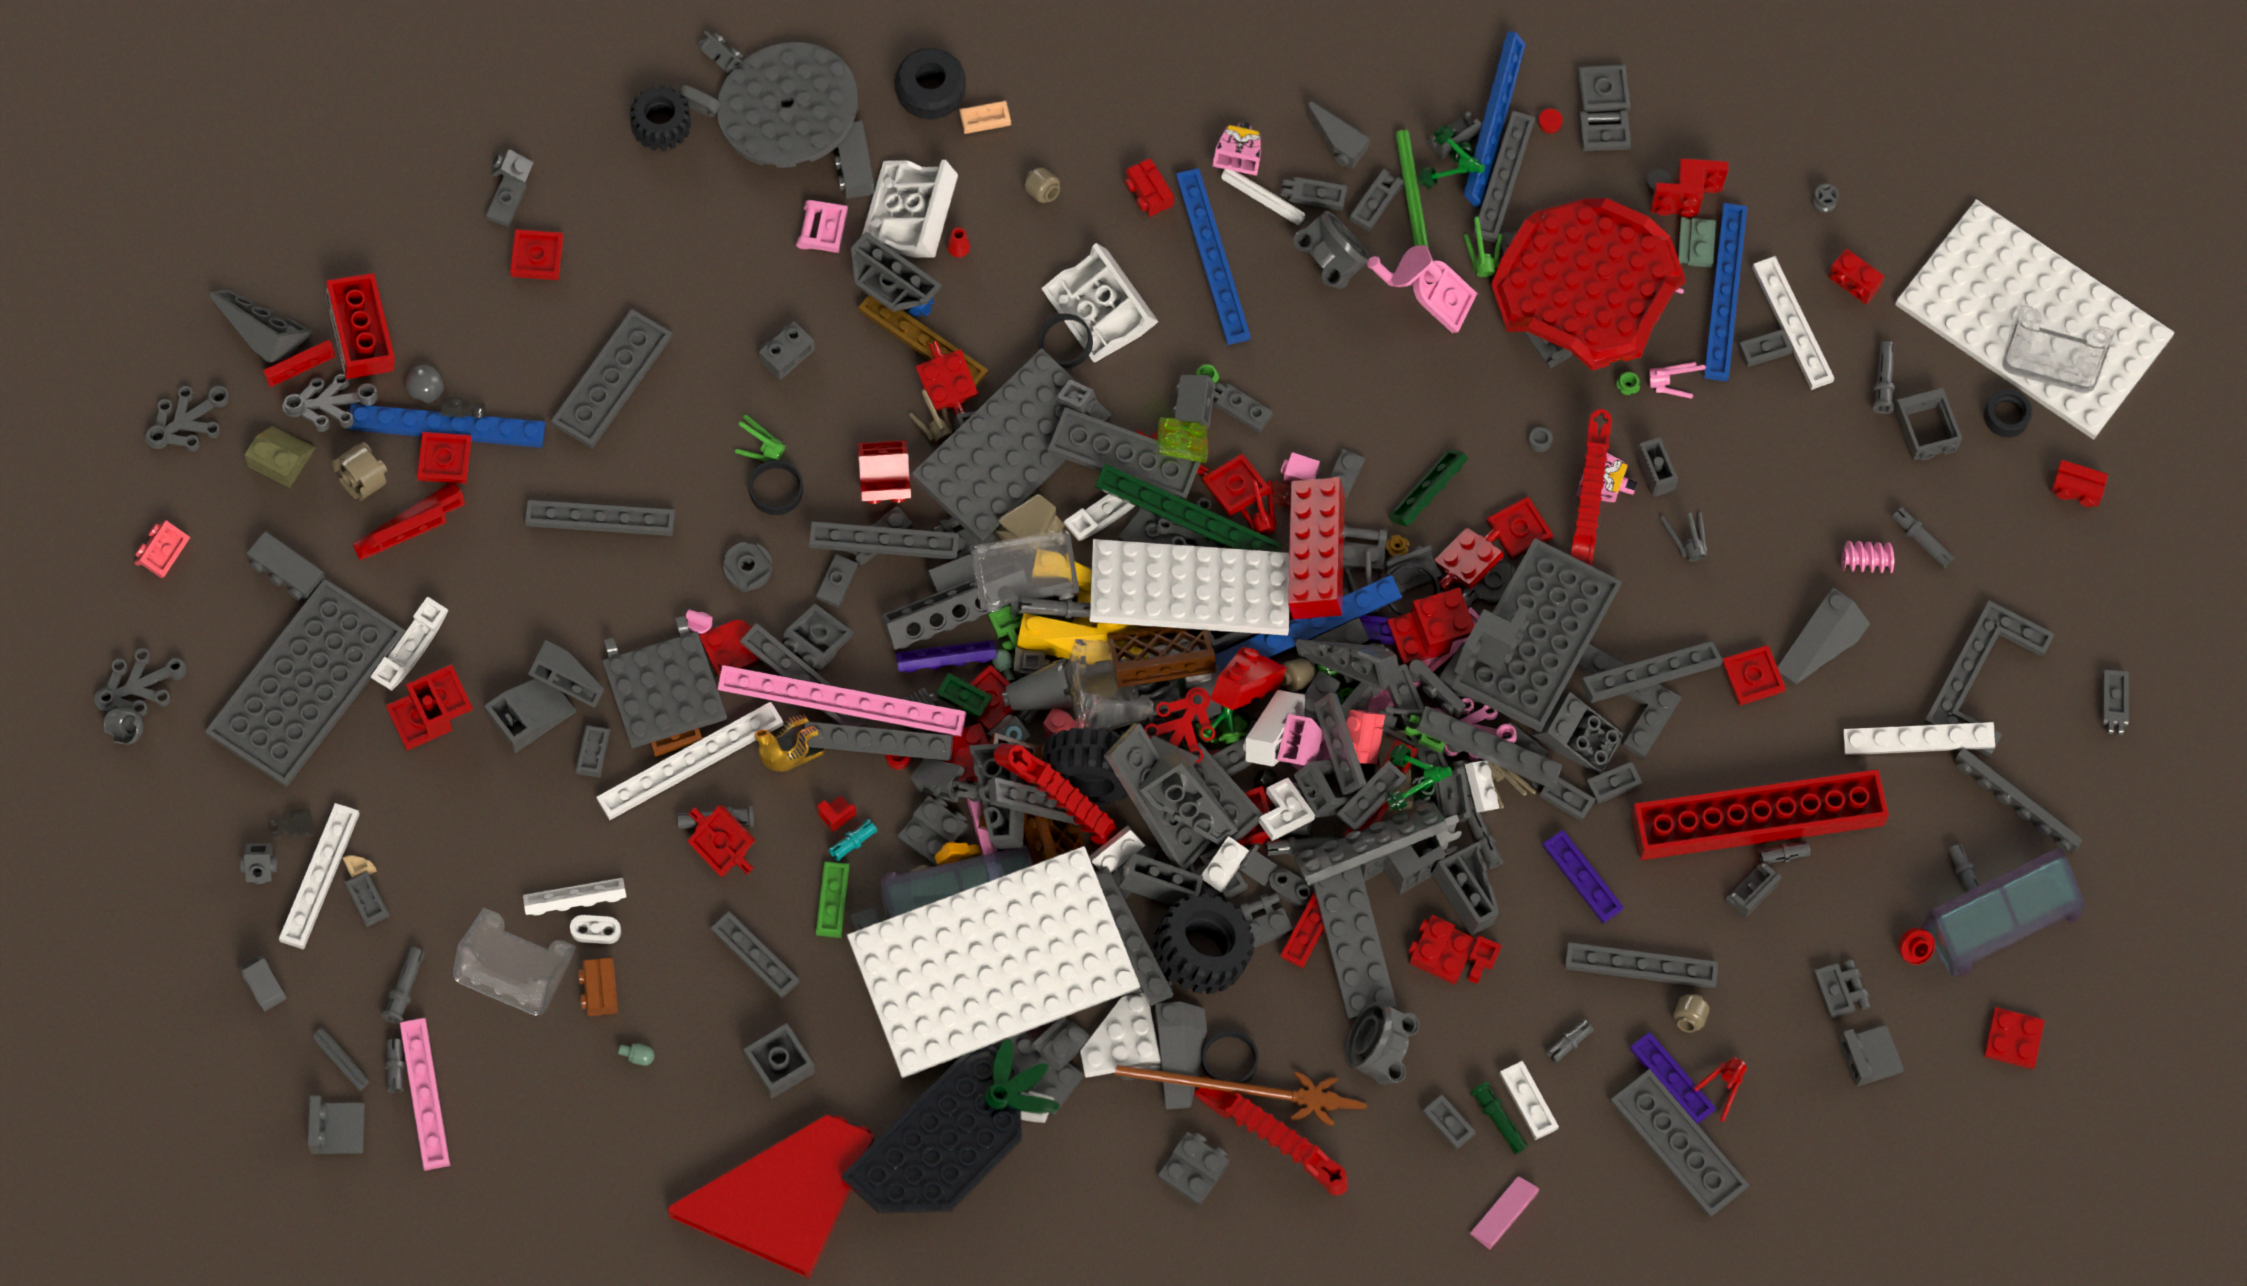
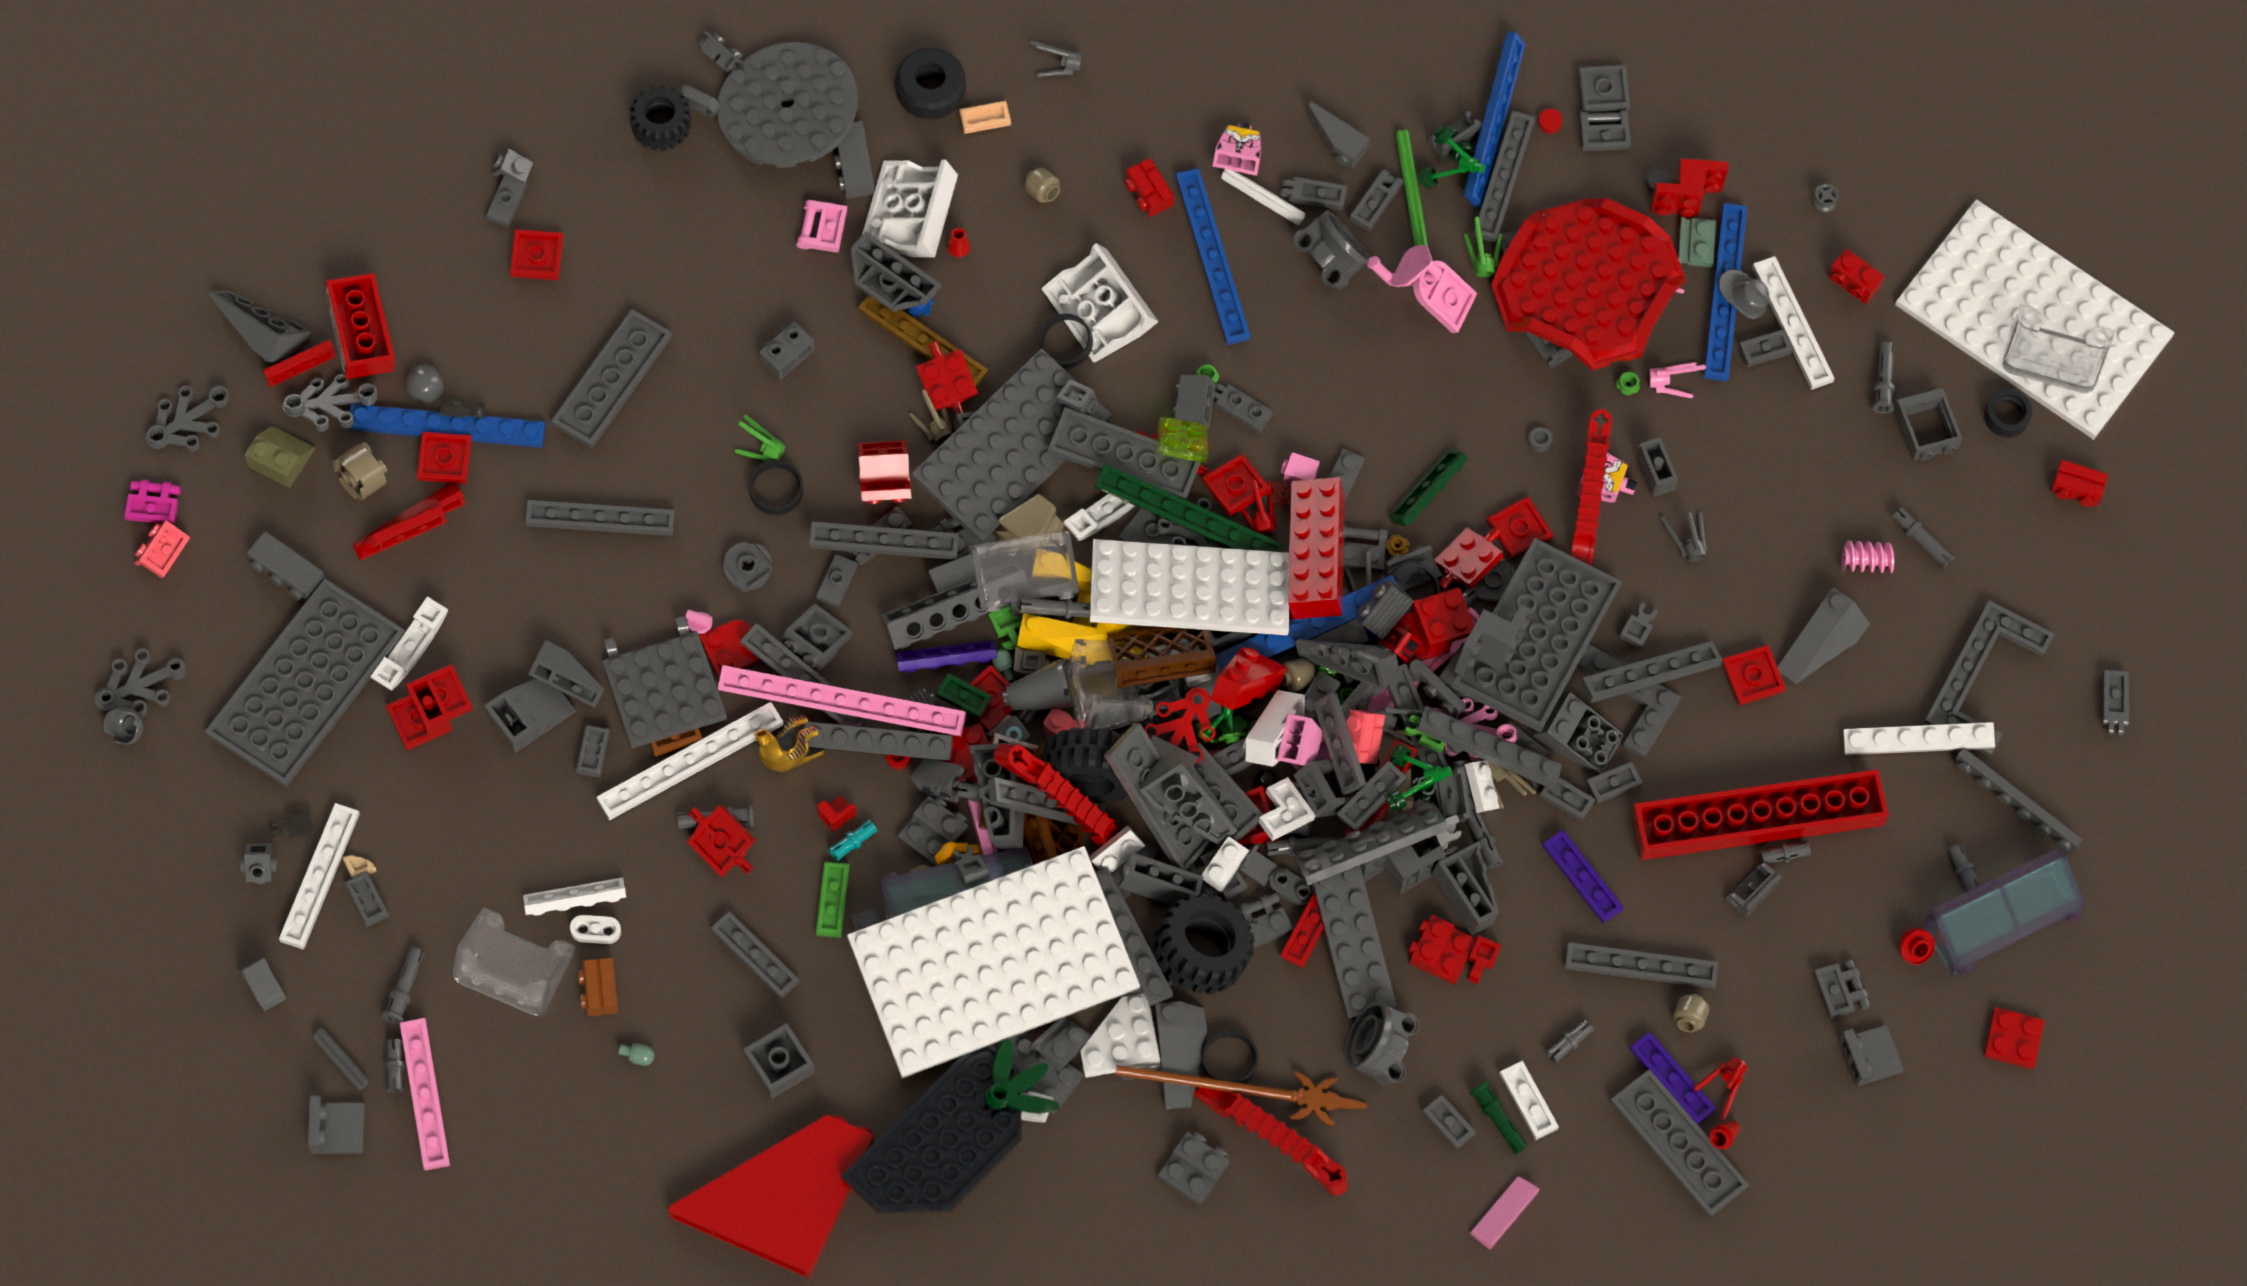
none -> dark pink plate [124,479,181,525]
none -> dark grey plate [954,845,989,884]
none -> dark grey plant [1029,40,1082,77]
none -> dark grey brick [1357,579,1414,640]
none -> red slope [1378,625,1422,663]
none -> dark grey plate [1619,602,1658,649]
none -> red cone [1709,1121,1740,1149]
none -> dark grey piece [1719,269,1770,319]

